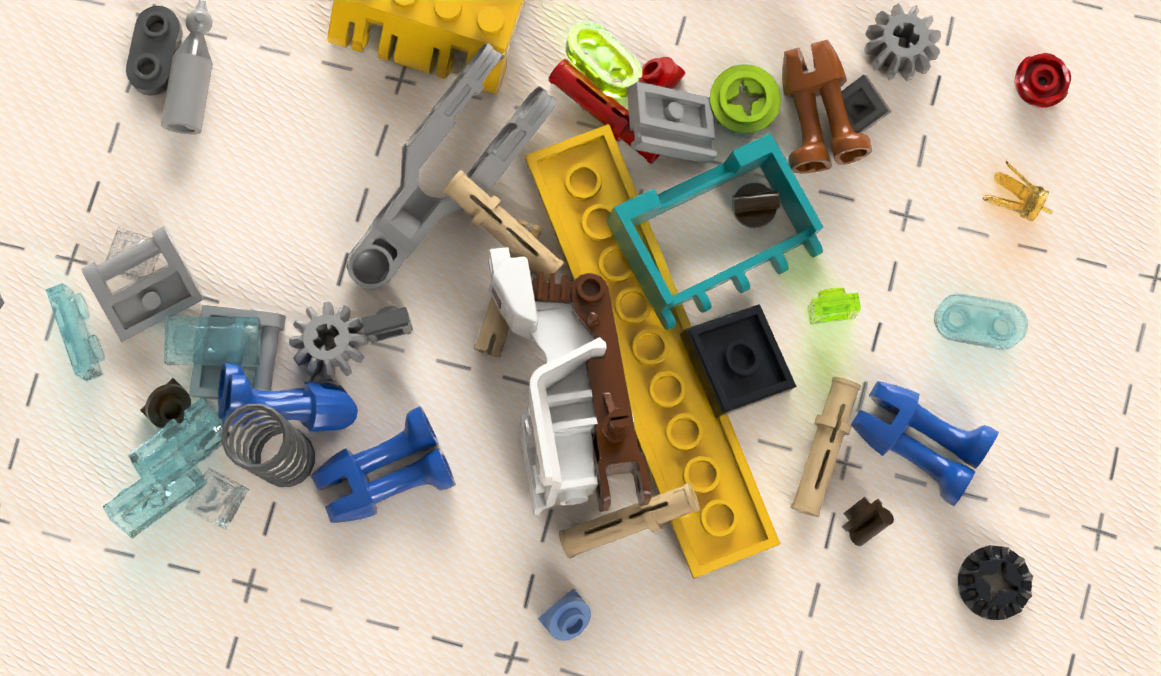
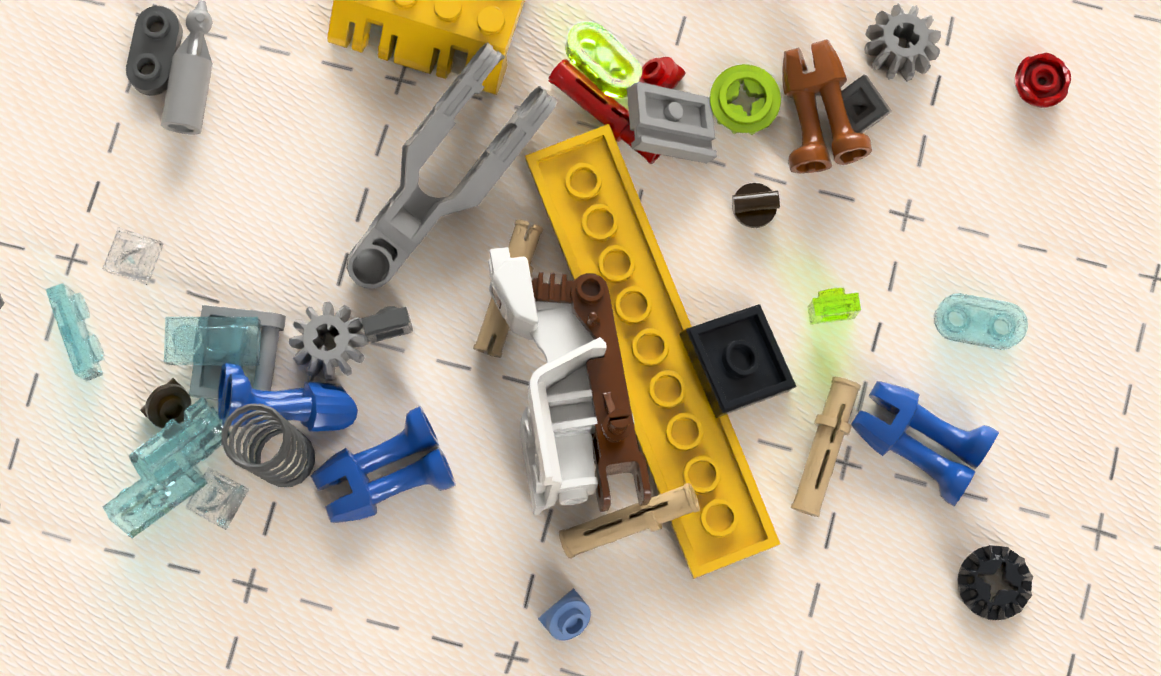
light grey plate [81,226,204,342] -> none
tan pin [442,170,564,283] -> none
teal hinge [606,133,824,330] -> none
dark brown plate [841,497,894,546] -> none
clear yellow piece [982,160,1053,222] -> none

